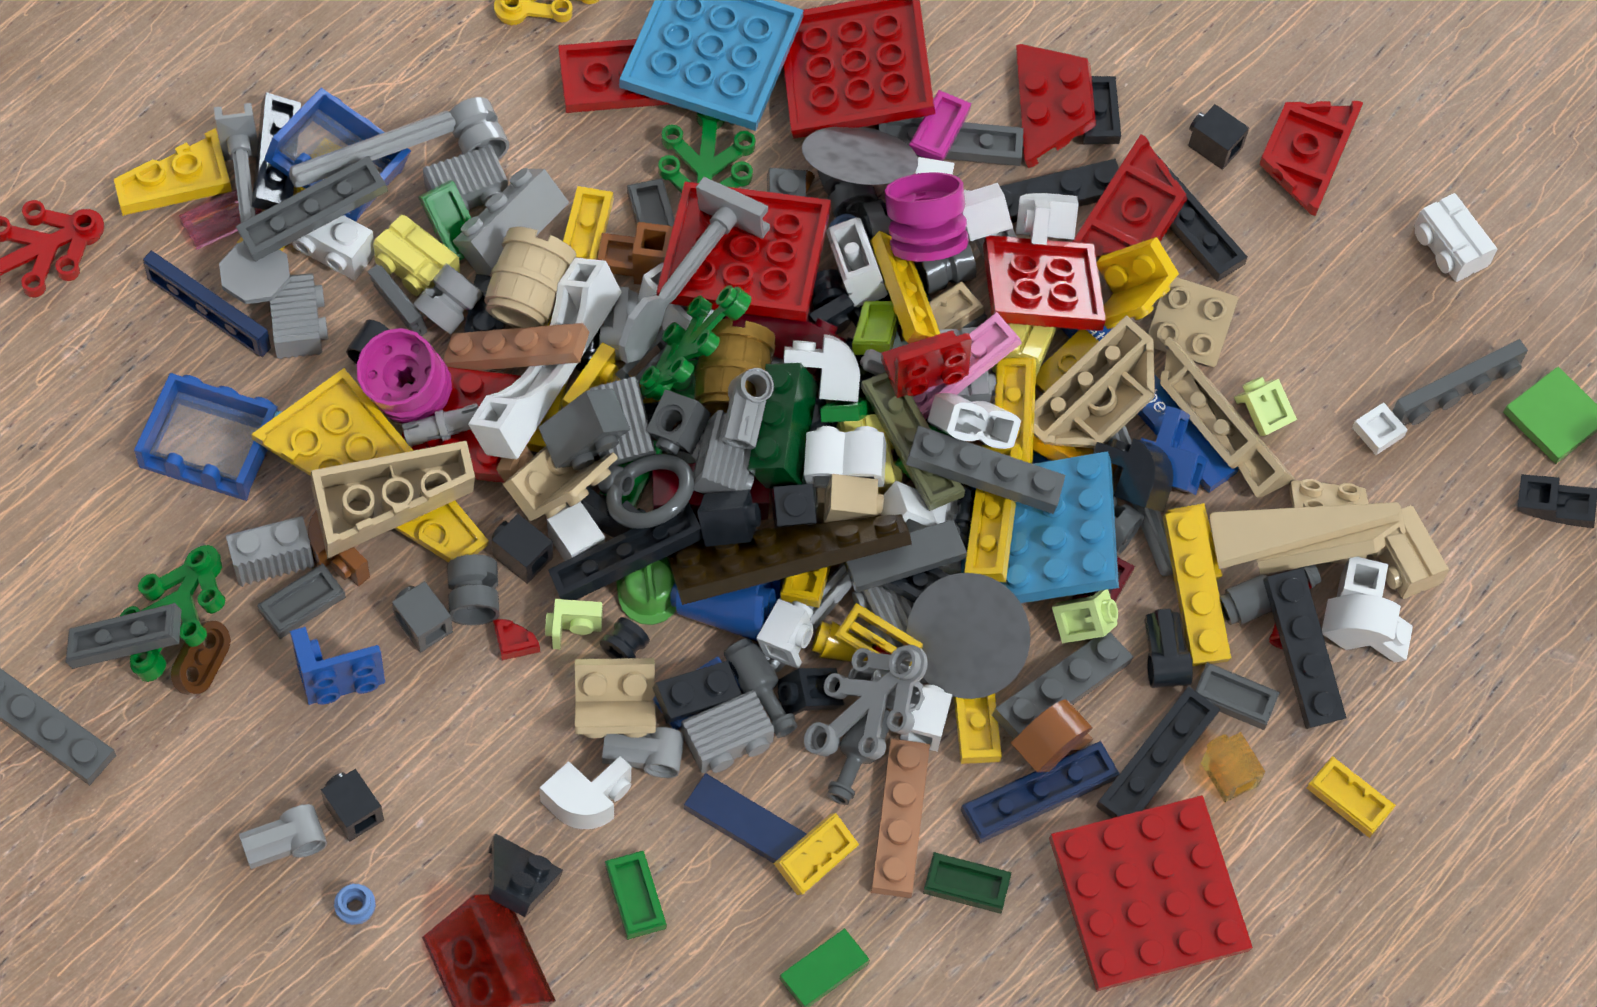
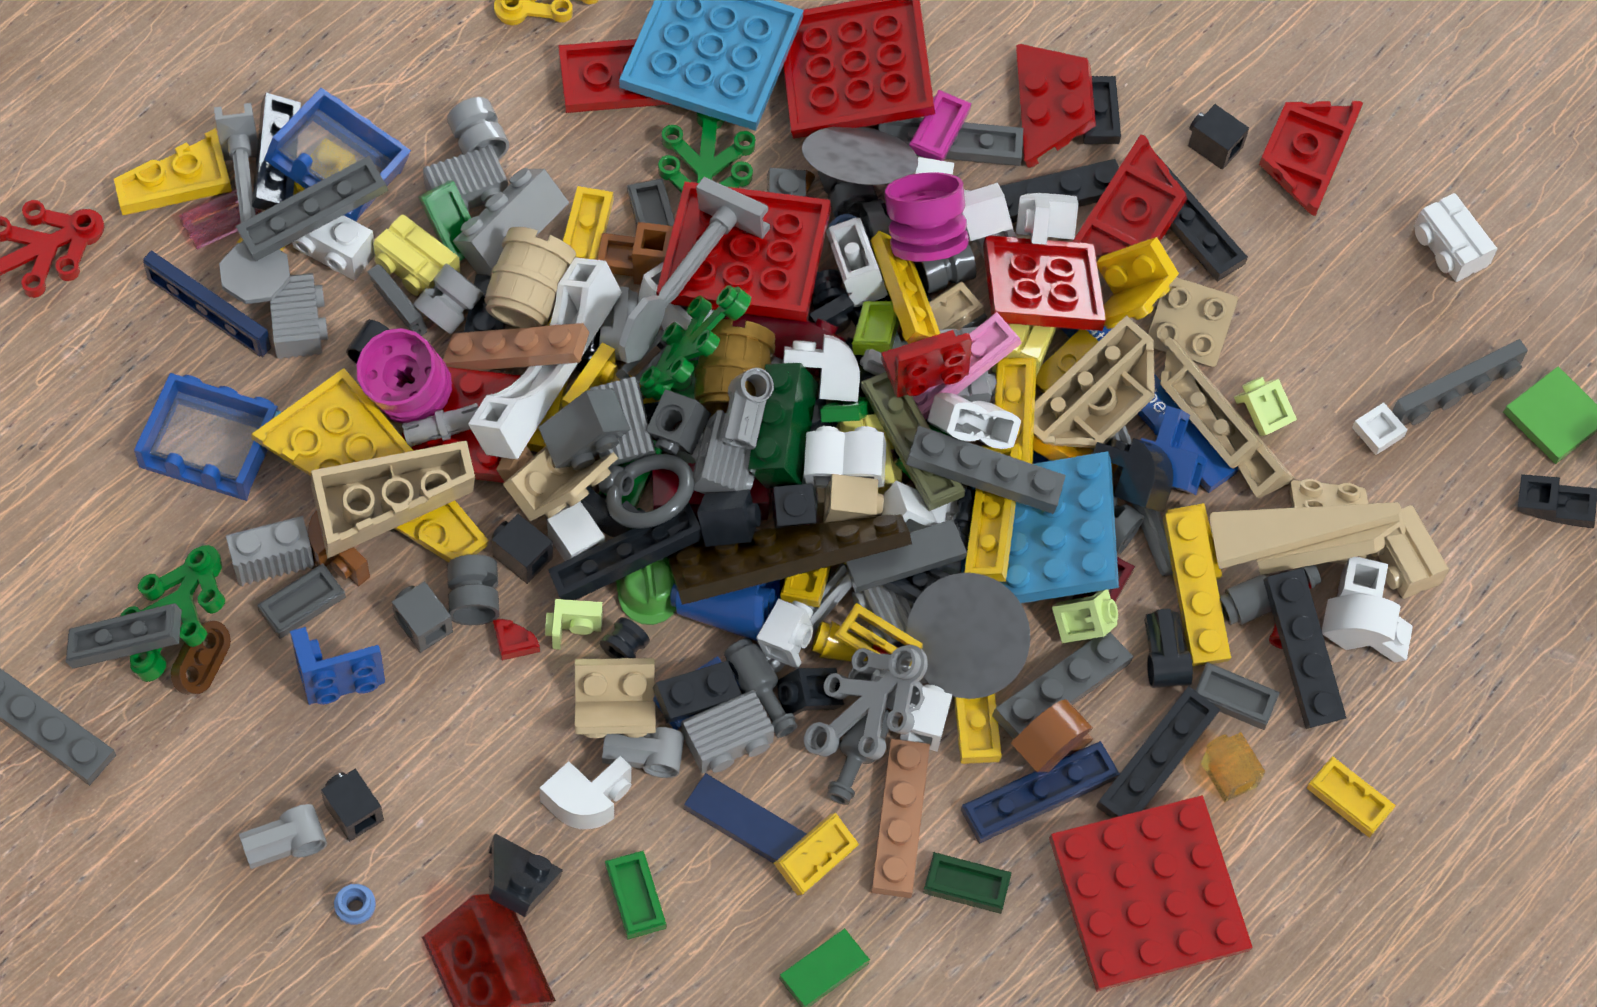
light grey axle [289,111,456,187] -> none

